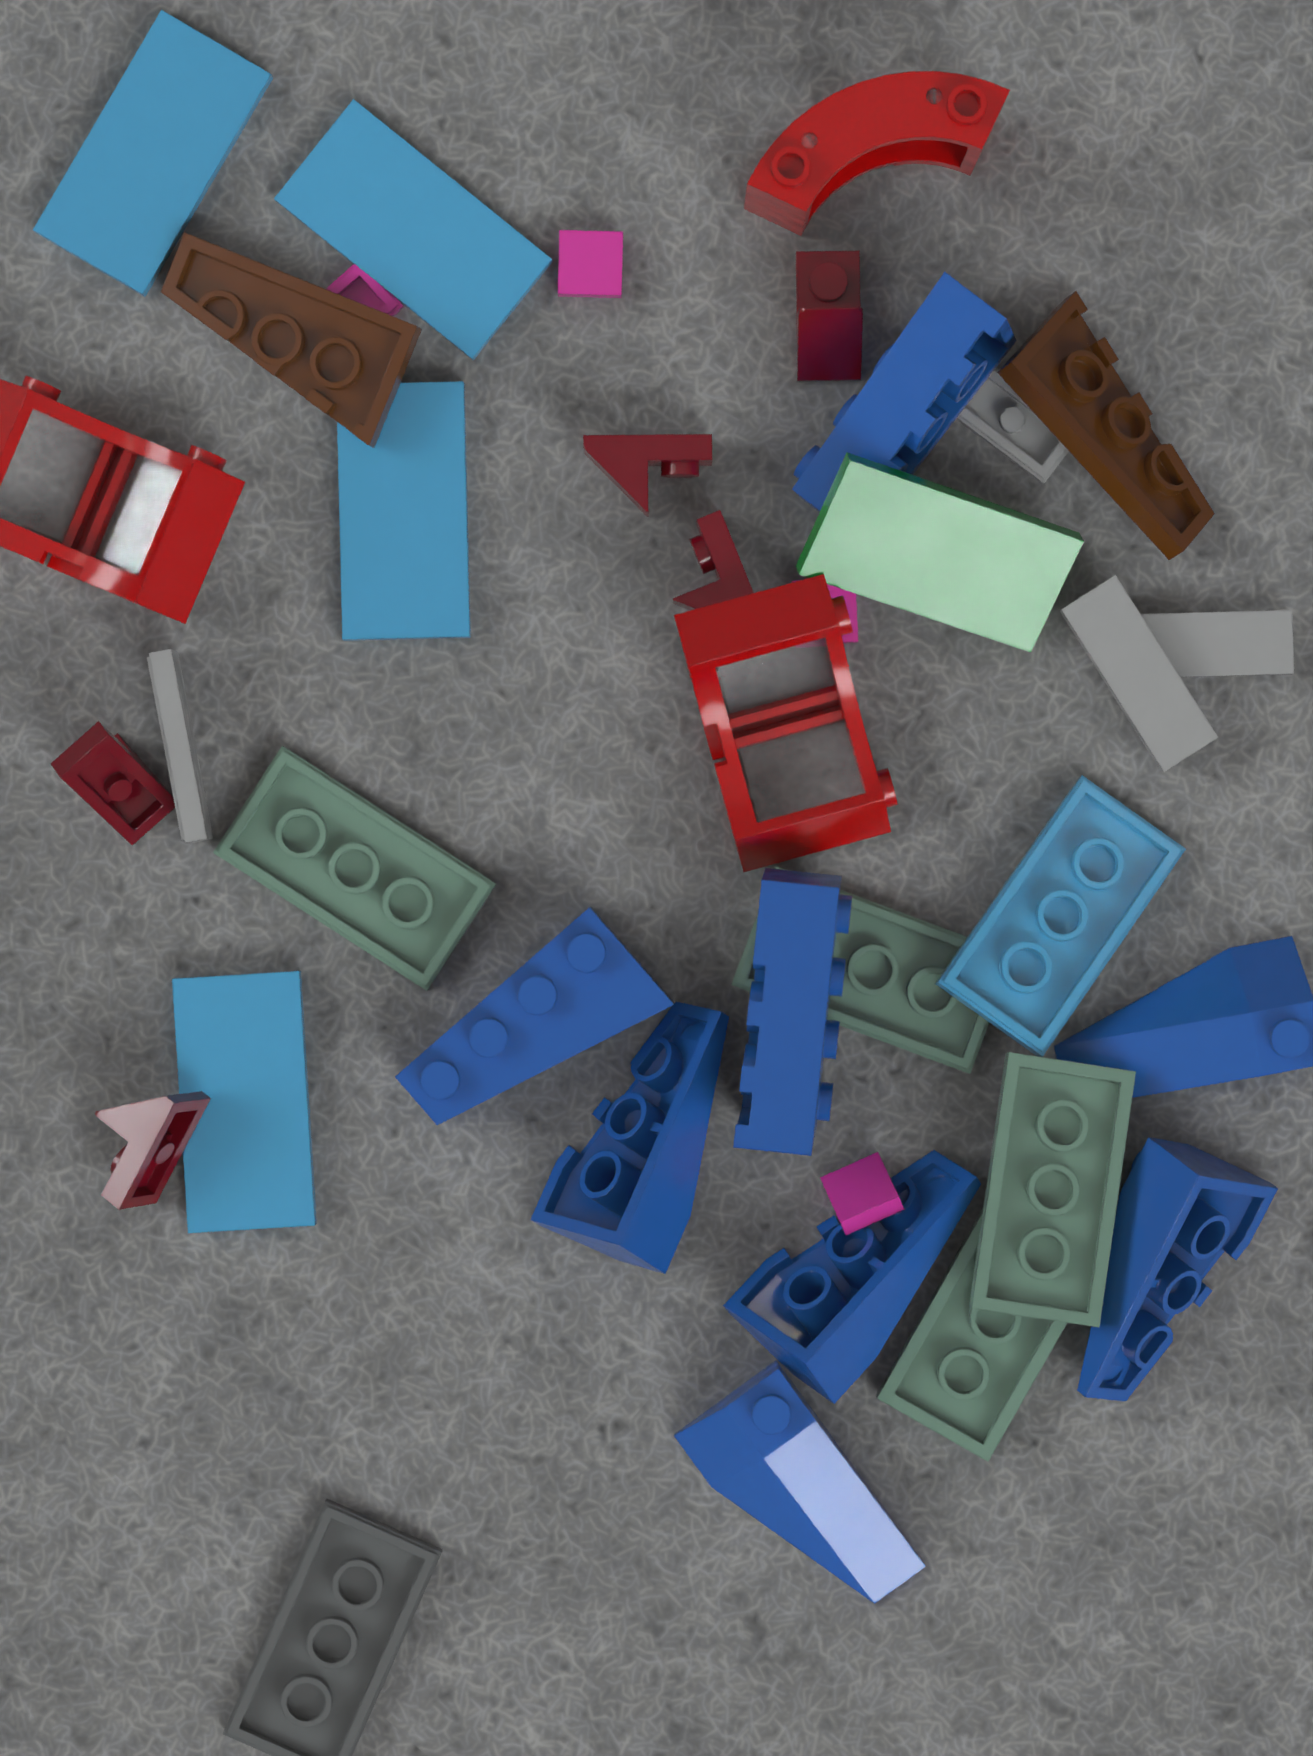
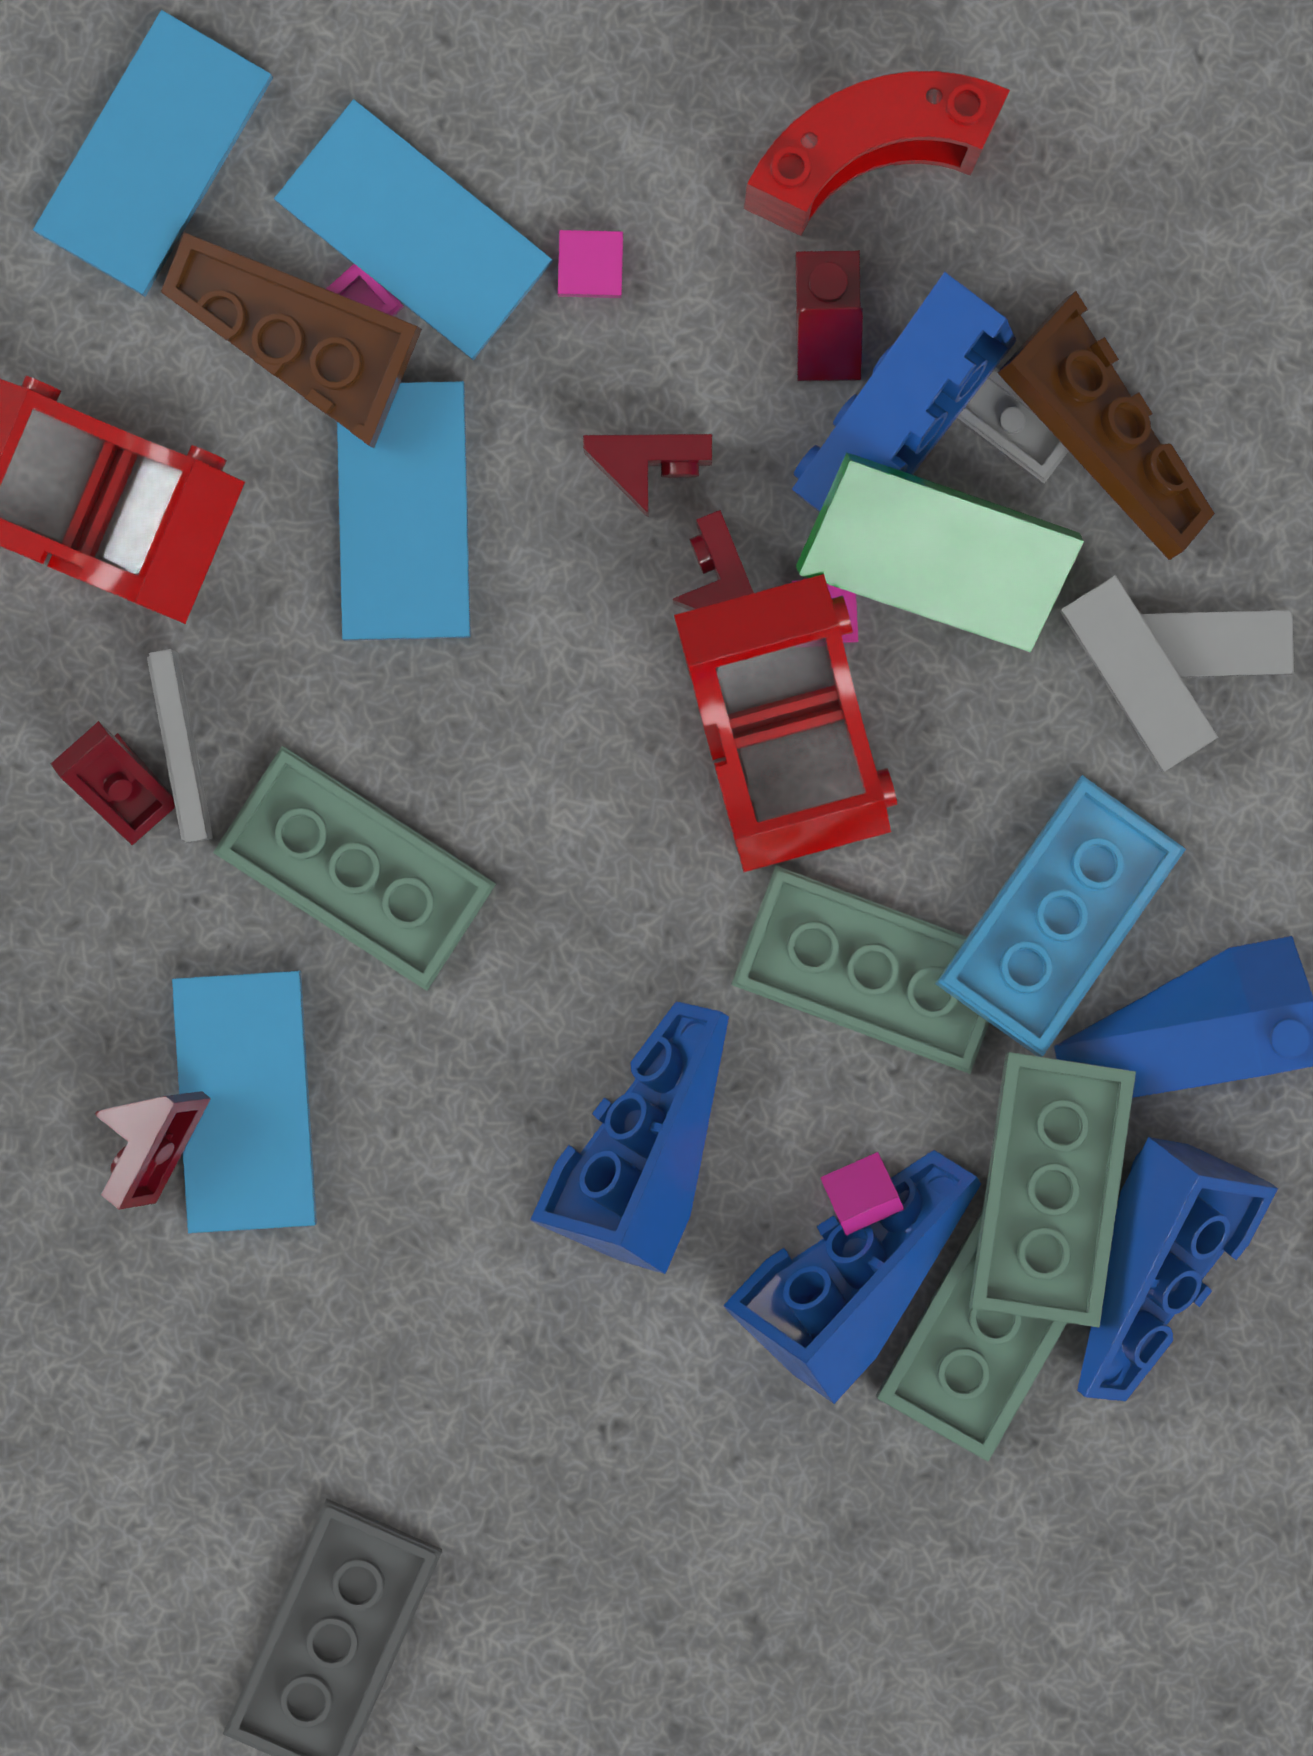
blue wedge [395,907,674,1125] -> none
blue wedge [674,1360,926,1604] -> none
blue wedge [733,868,852,1156] -> none

